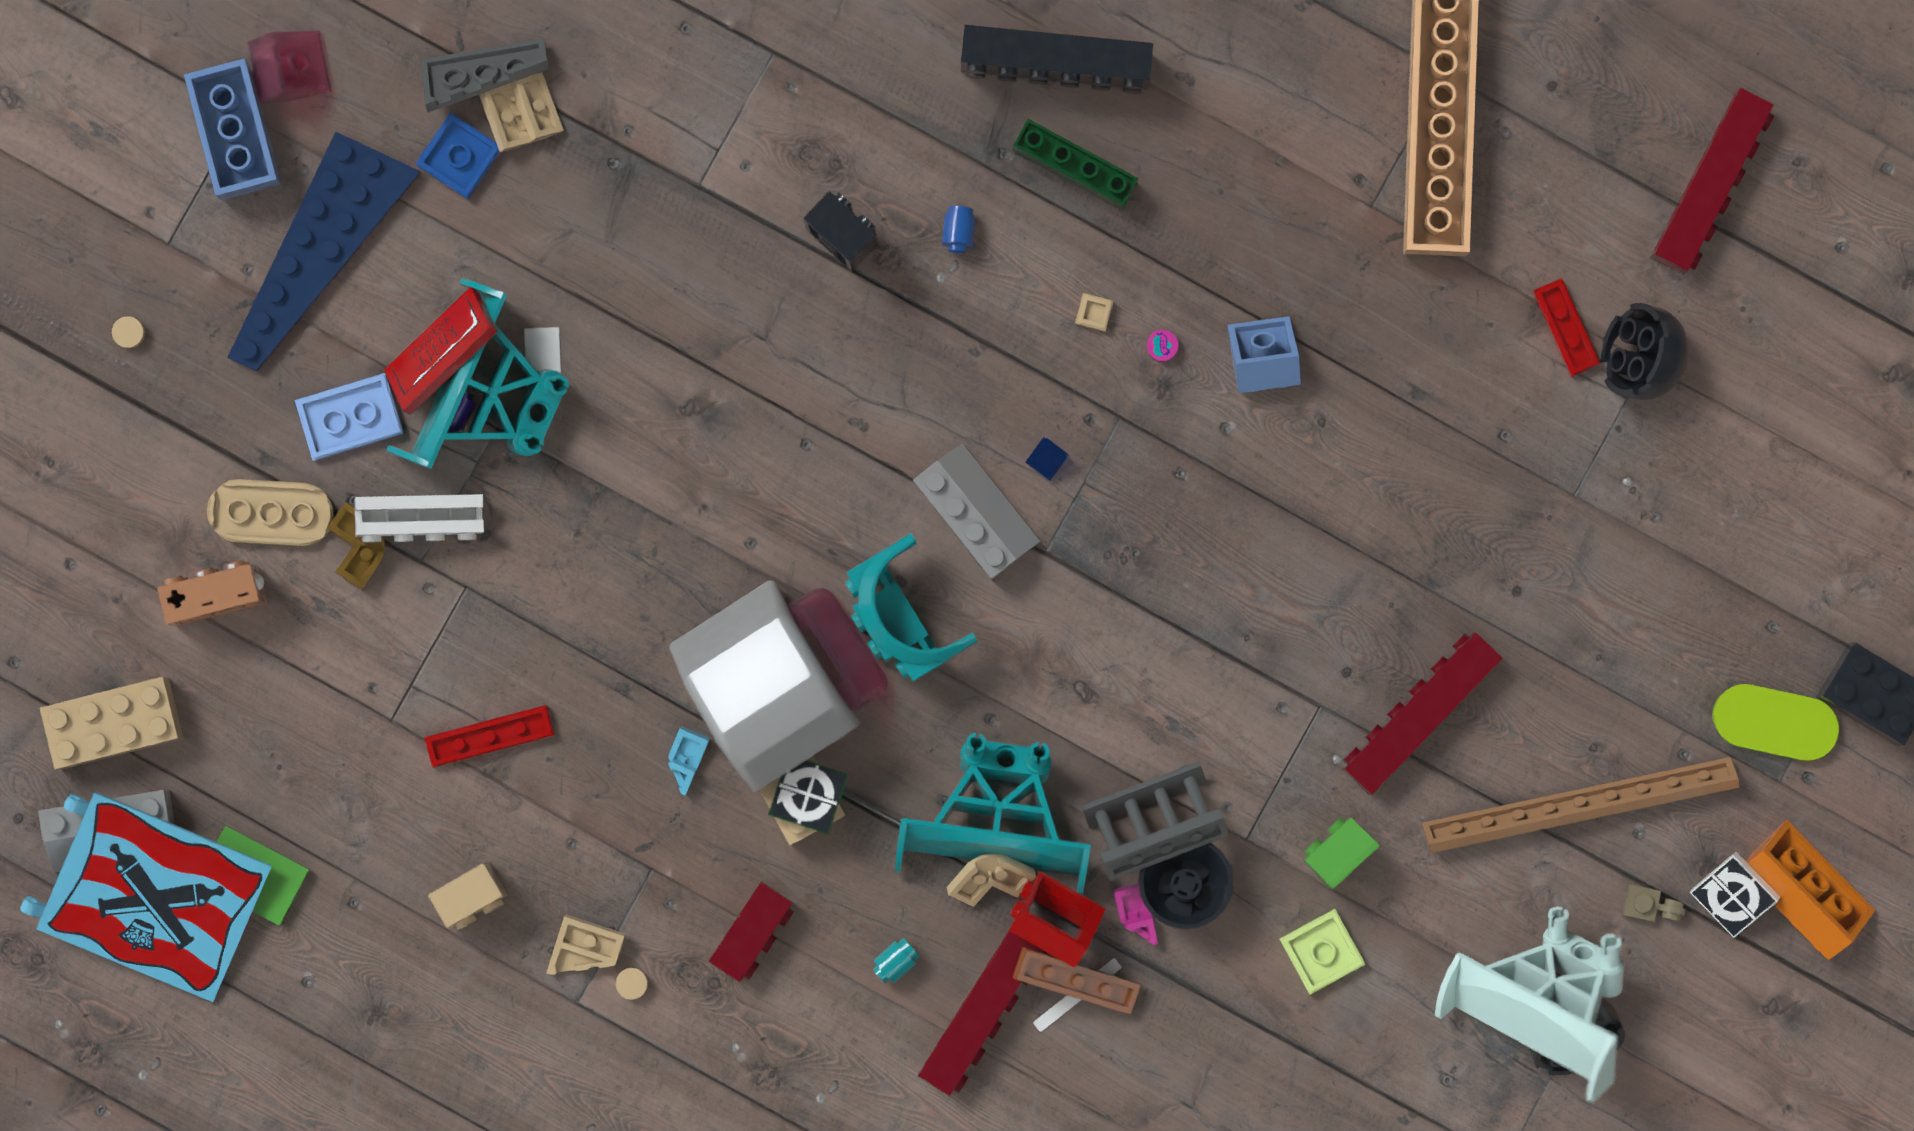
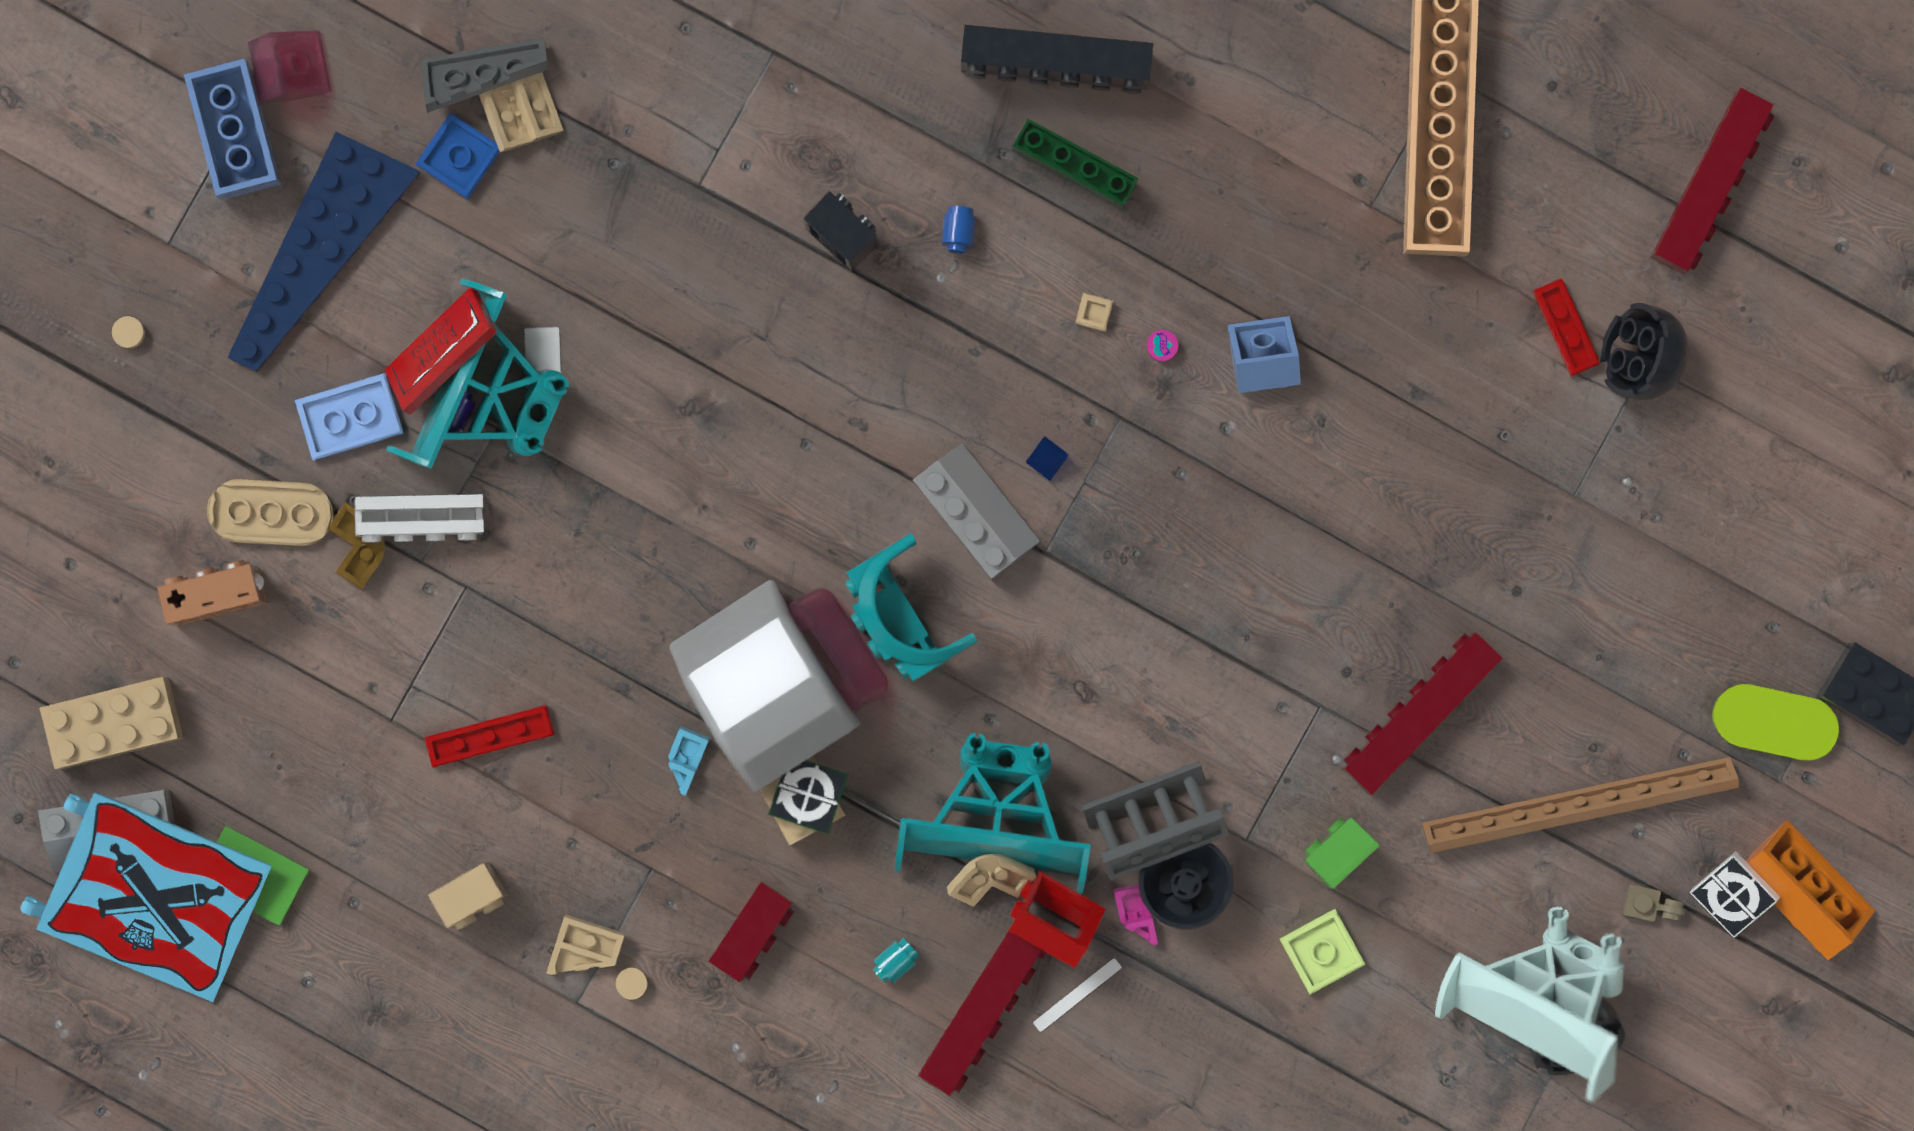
dark orange plate [1013,947,1141,1015] -> none

